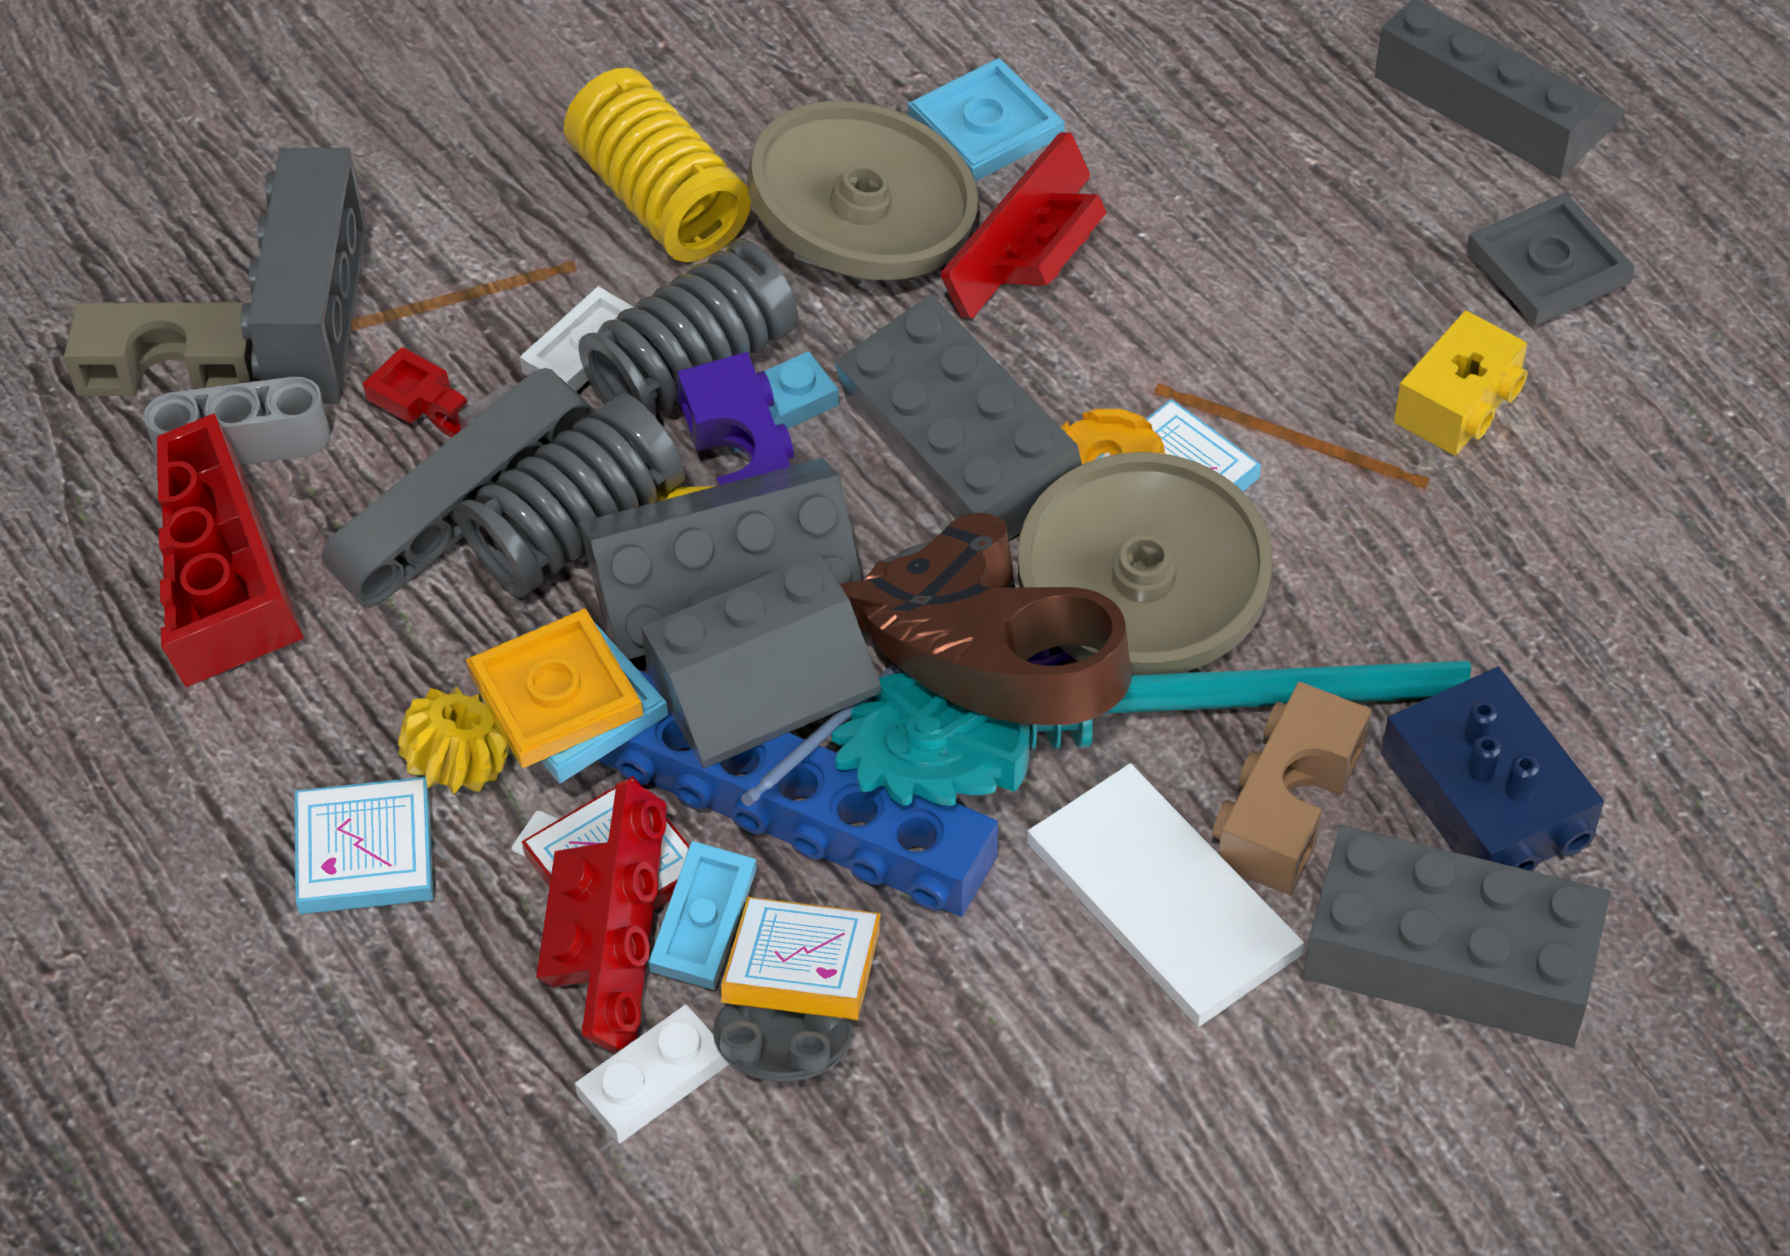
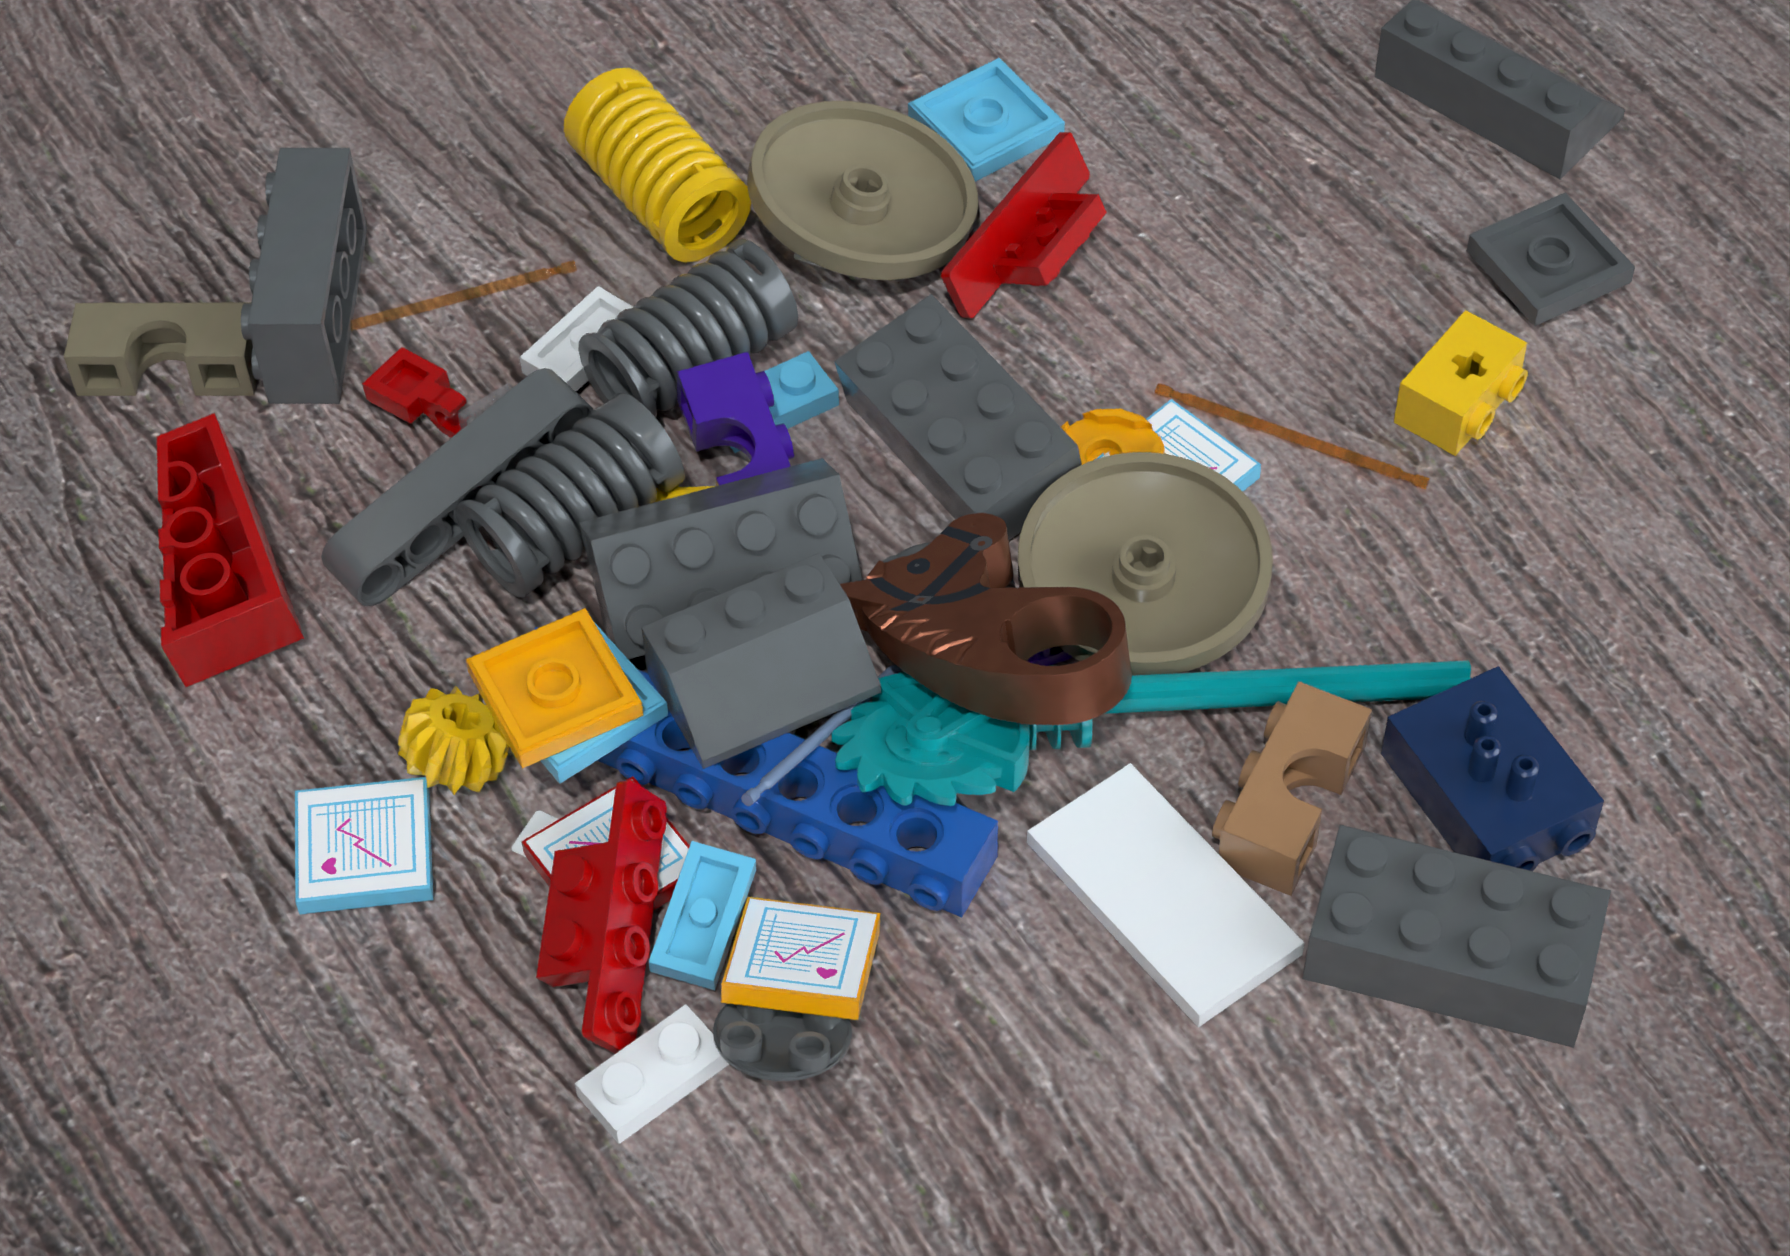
light grey beam [143,377,330,465] -> none

